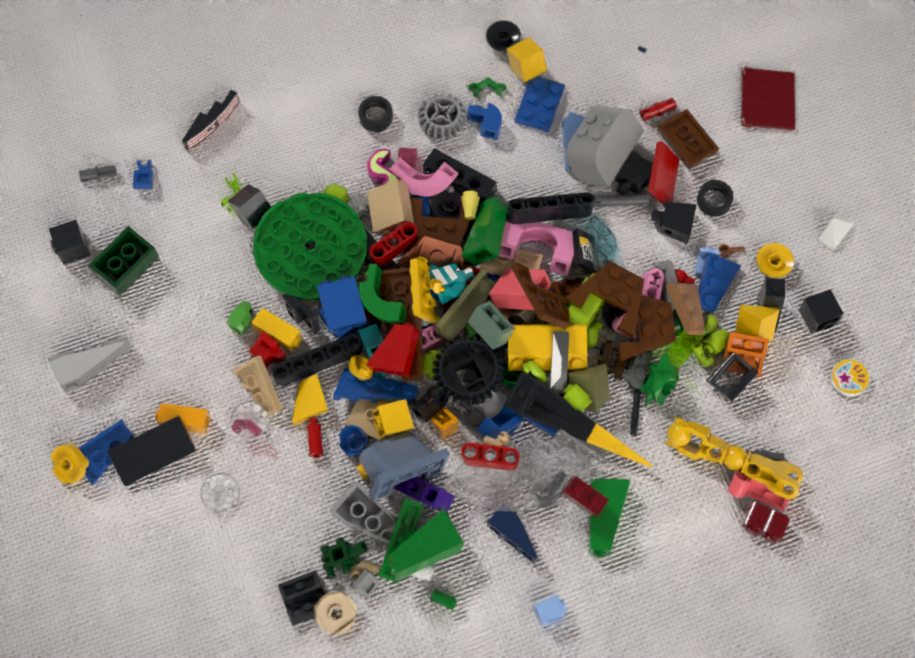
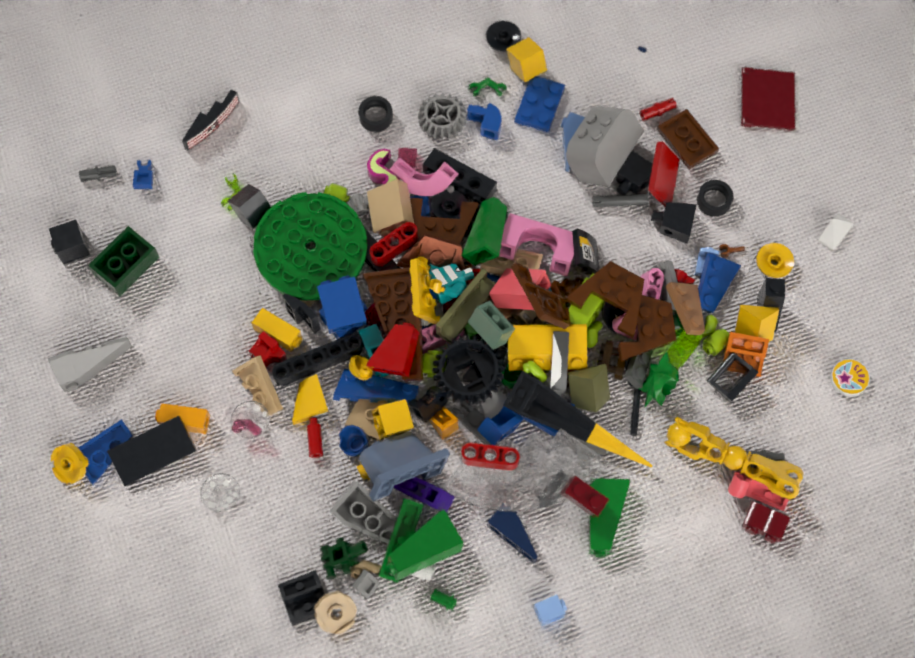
bright green rock [227,301,254,335] -> none
green arch [359,264,407,326] -> none
light yellow cone [461,191,480,220] -> none
tan arm [483,431,510,447] -> none
black beam [506,192,596,224] -> none
lime brick [563,383,592,412] -> none
clear light blue plate [585,215,617,265] -> none
lime arm [692,342,715,368] -> none
black head [799,289,844,334] -> none

